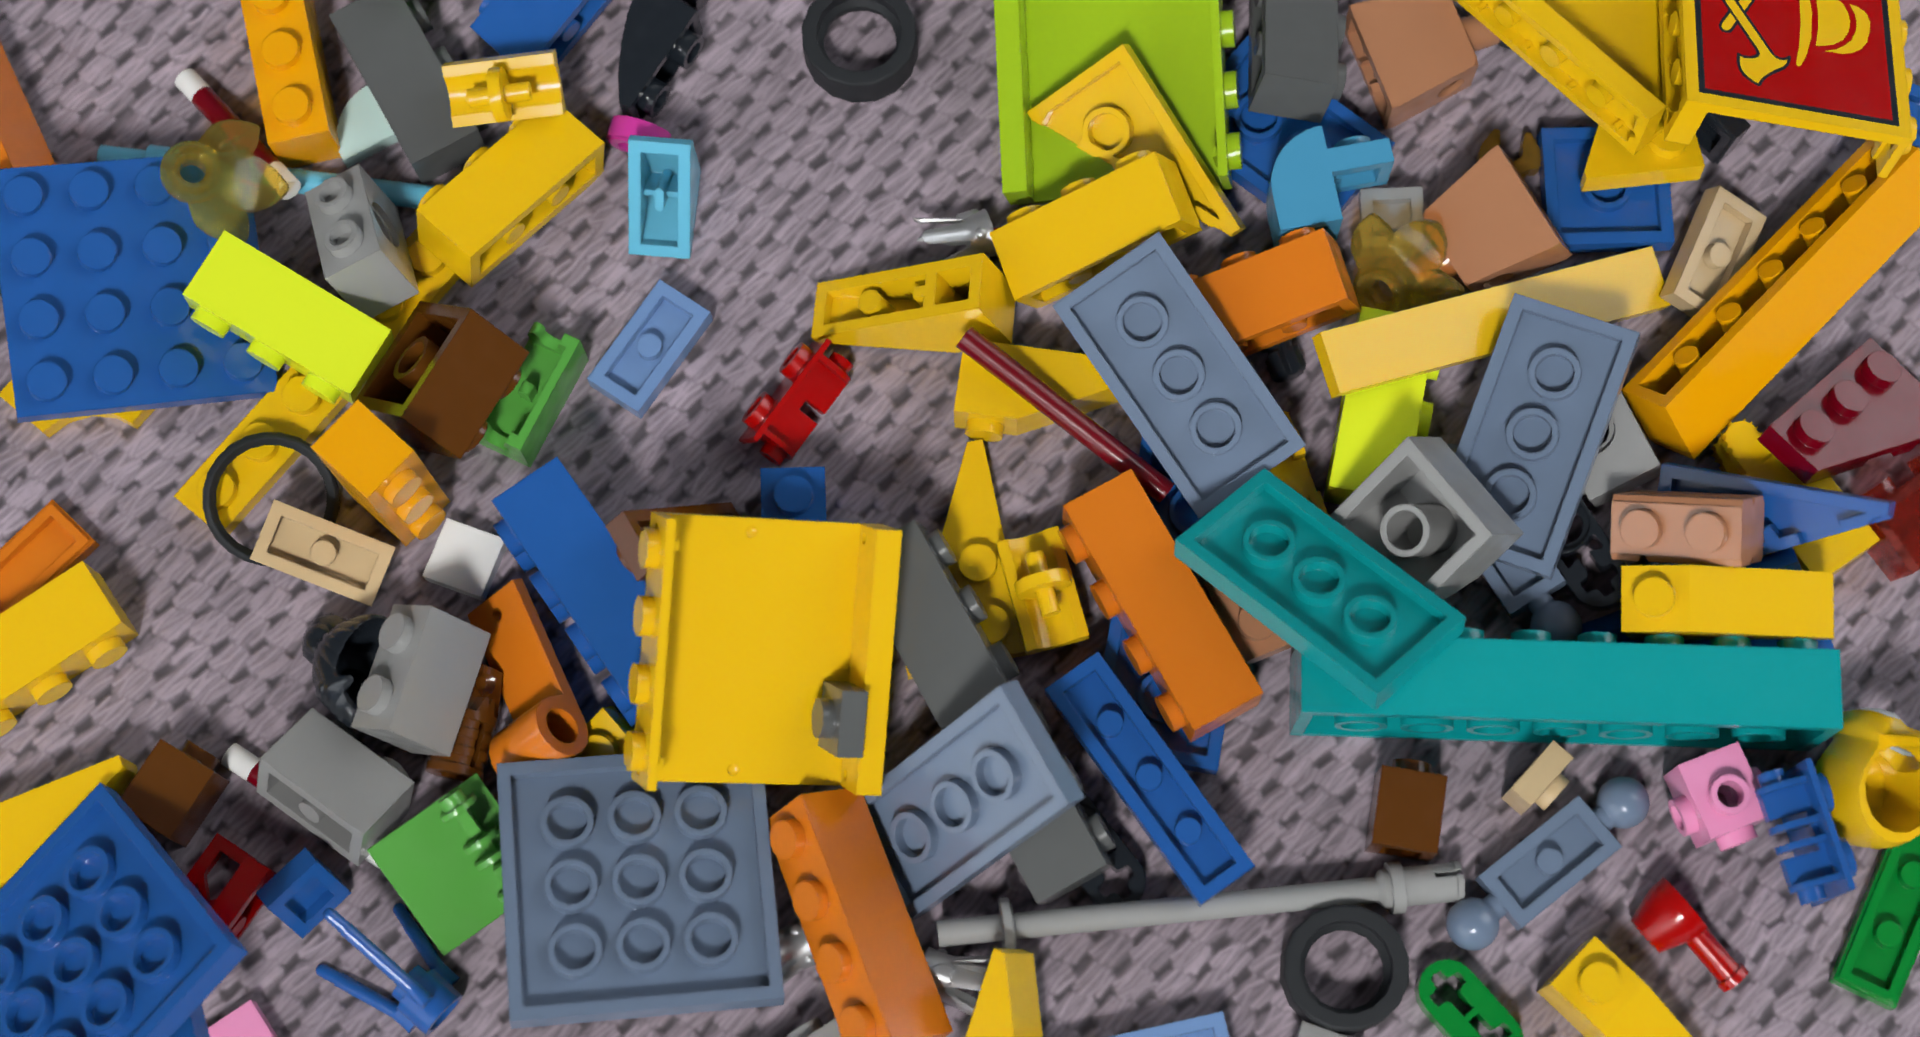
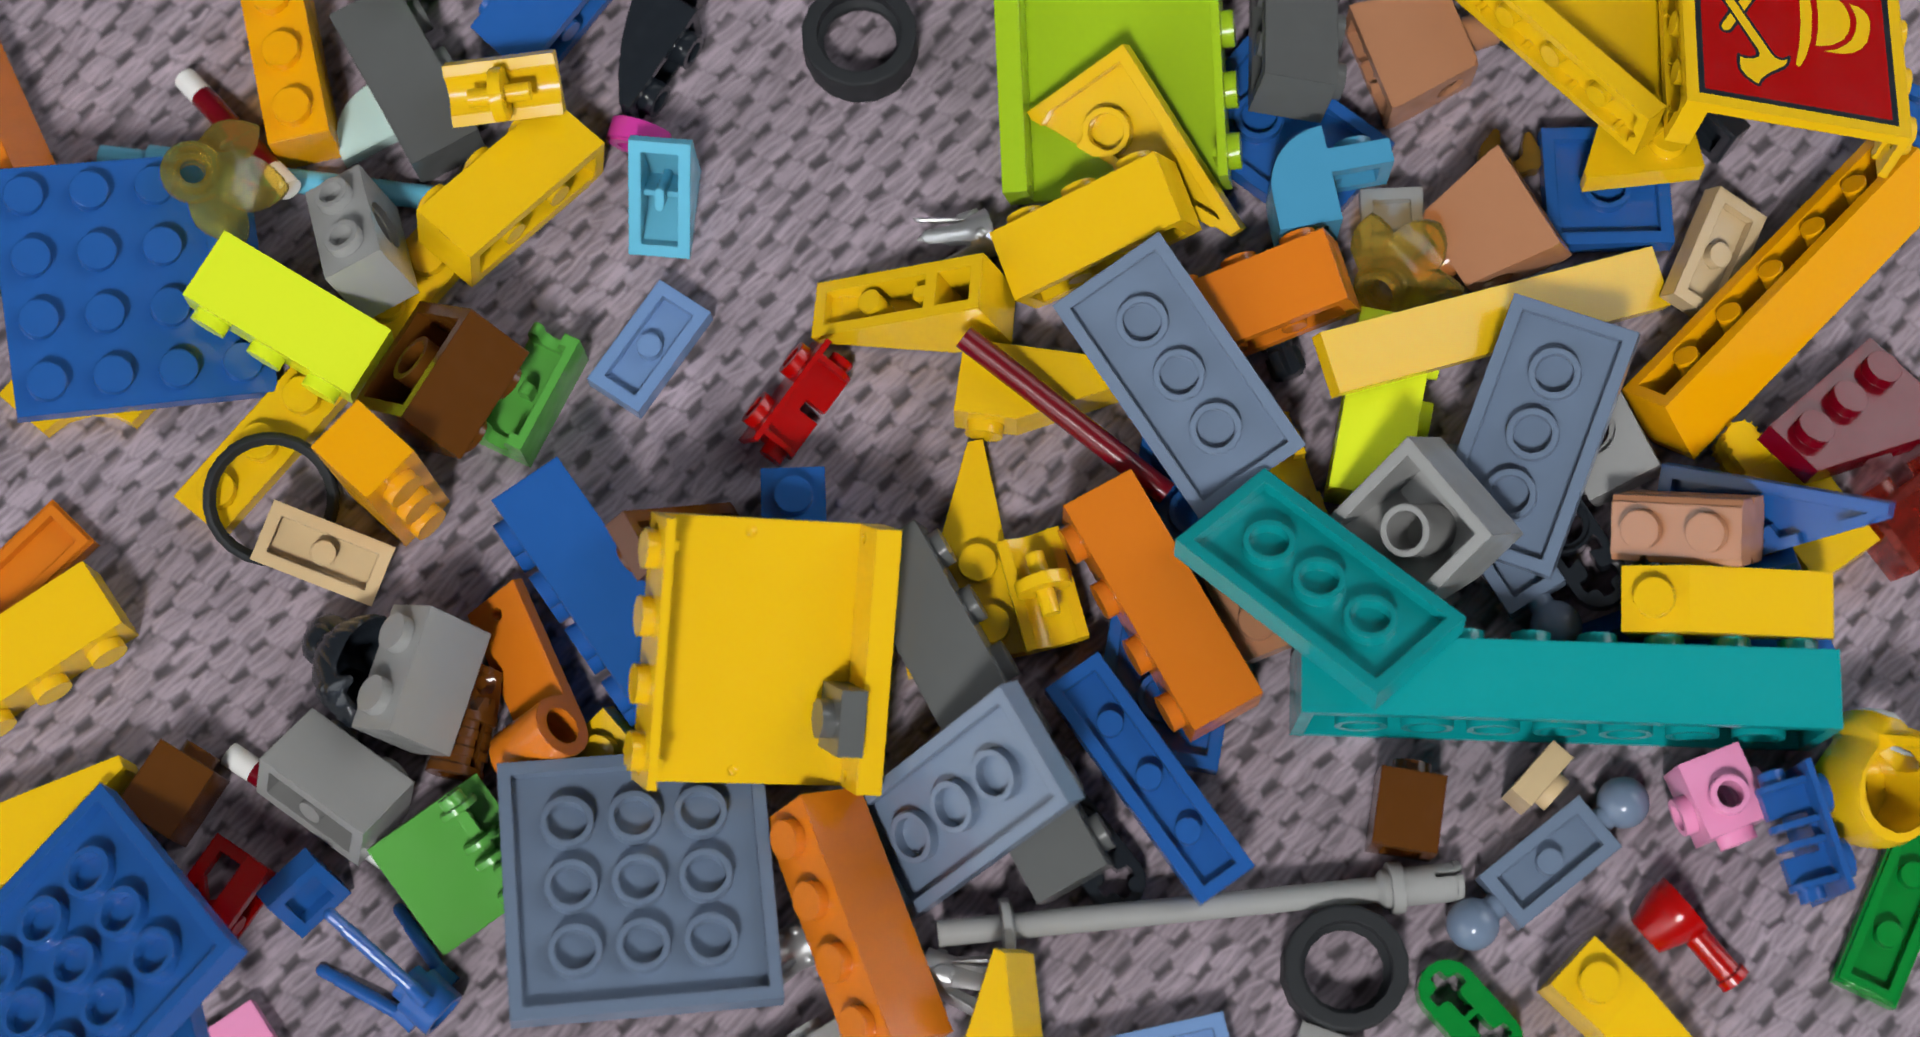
white tile [422,518,507,601] -> none

